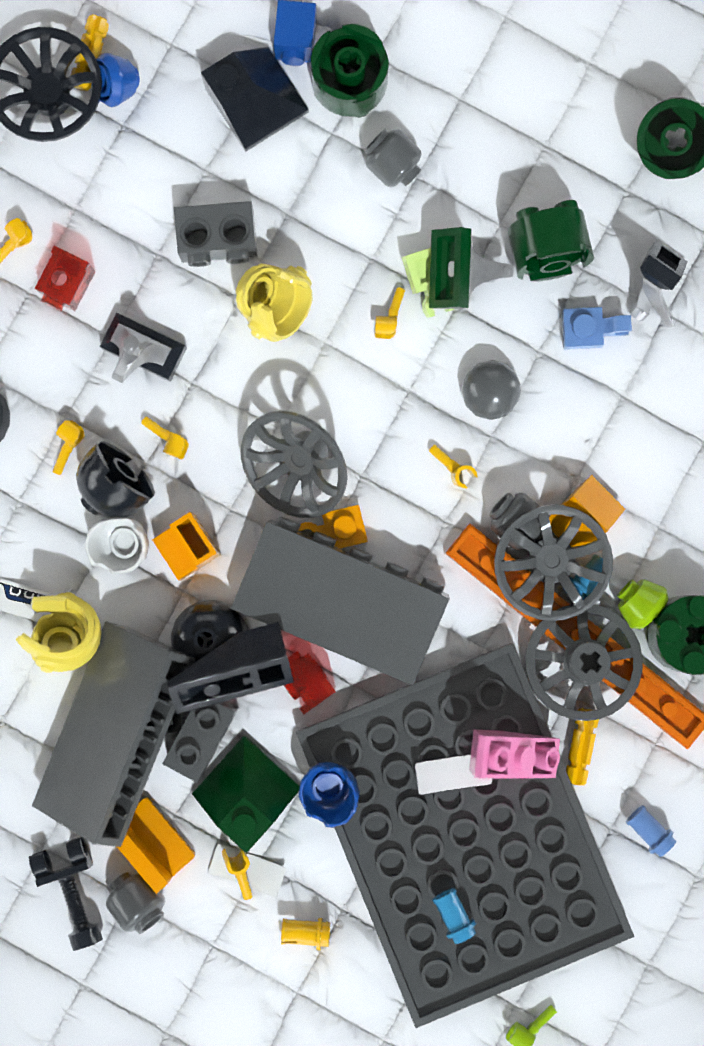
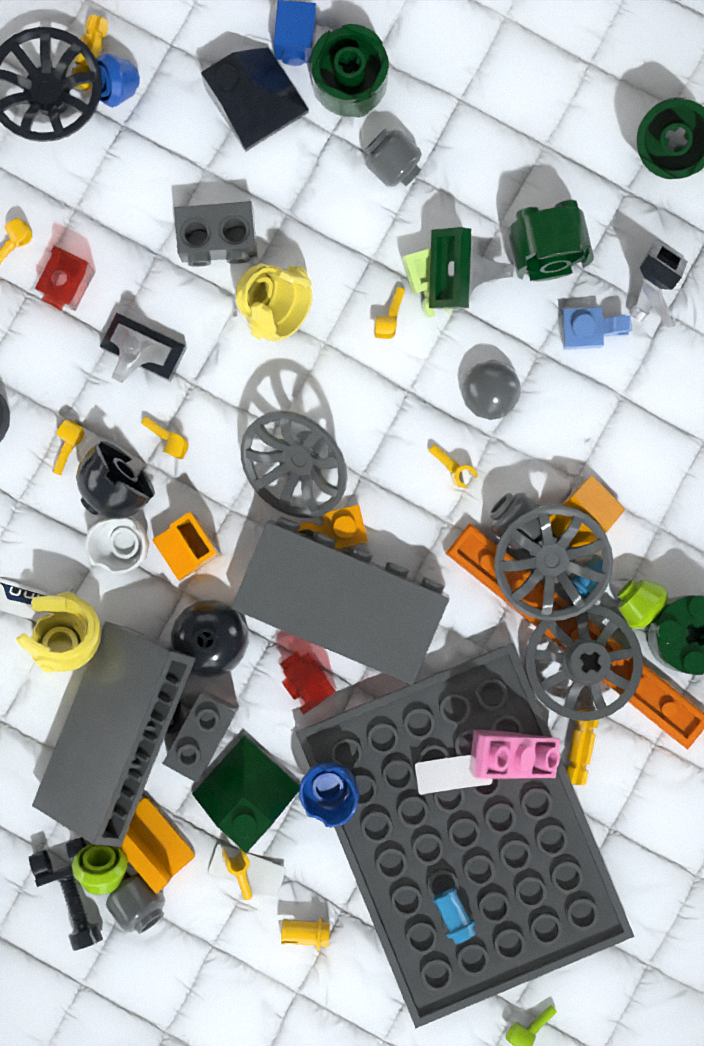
black slope [167,622,294,714] -> none
medium blue pin [625,805,677,857] -> none
none -> lime cone [72,843,128,895]

